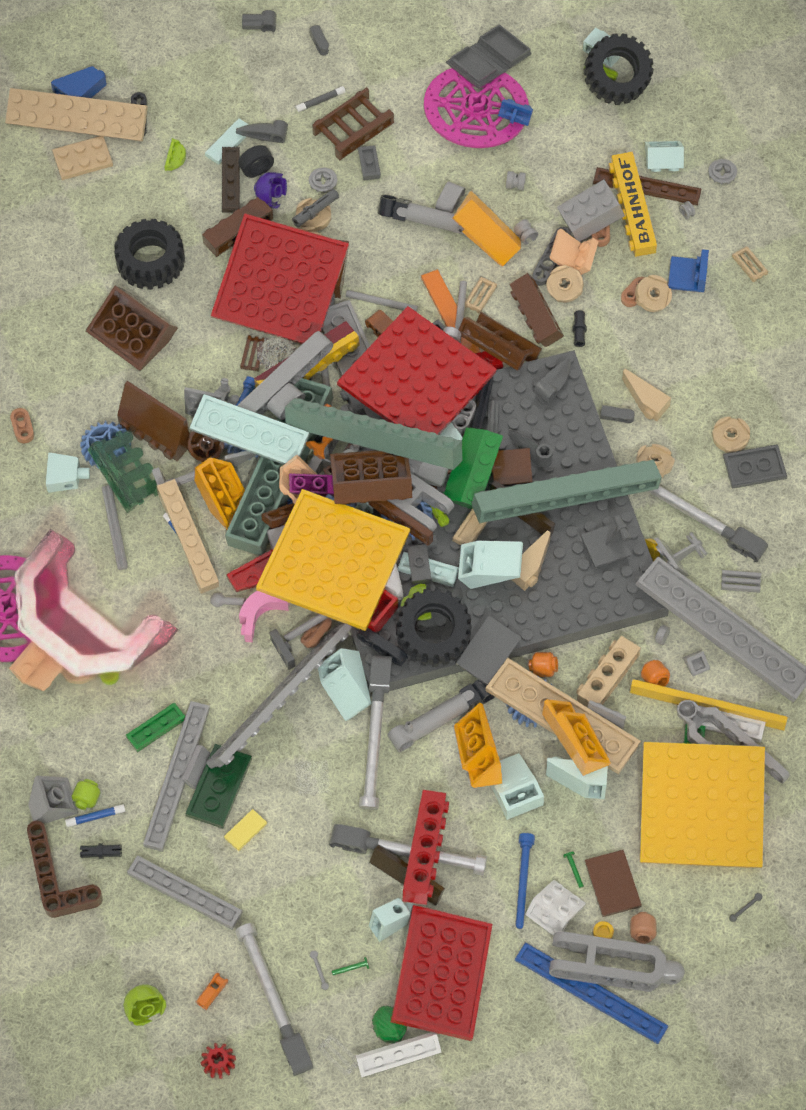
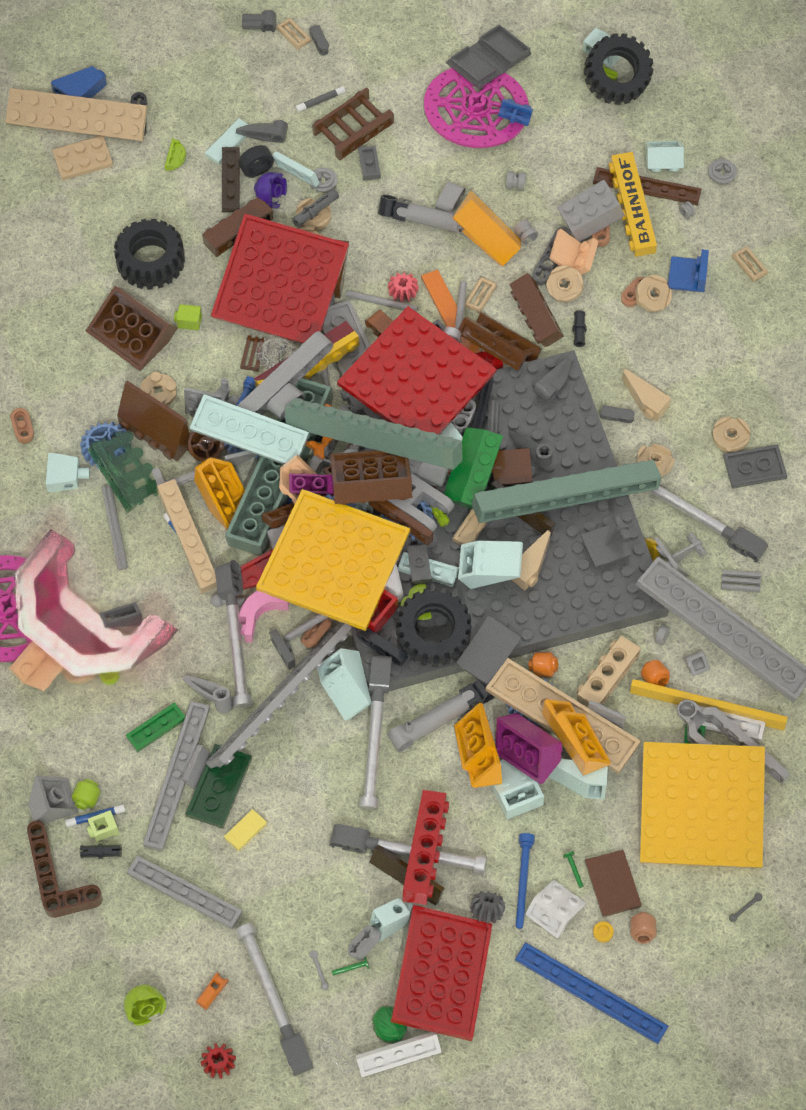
light grey piece [549,932,685,992] -> none
none -> yellowish green brick [86,810,119,842]
none -> dark grey slope [99,602,143,628]
none -> tan plate [140,372,177,406]
none -> lime brick [174,304,202,331]
none -> light grey piece [182,675,233,713]
none -> piece [215,560,253,709]
none -> light aqua tile [272,151,320,187]
none -> tan tile [276,17,311,50]
none -> light grey beam [348,925,381,960]
none -> coral gear [388,271,419,302]
none -> dark grey gear [470,891,505,924]
none -> magenta slope [496,713,562,784]

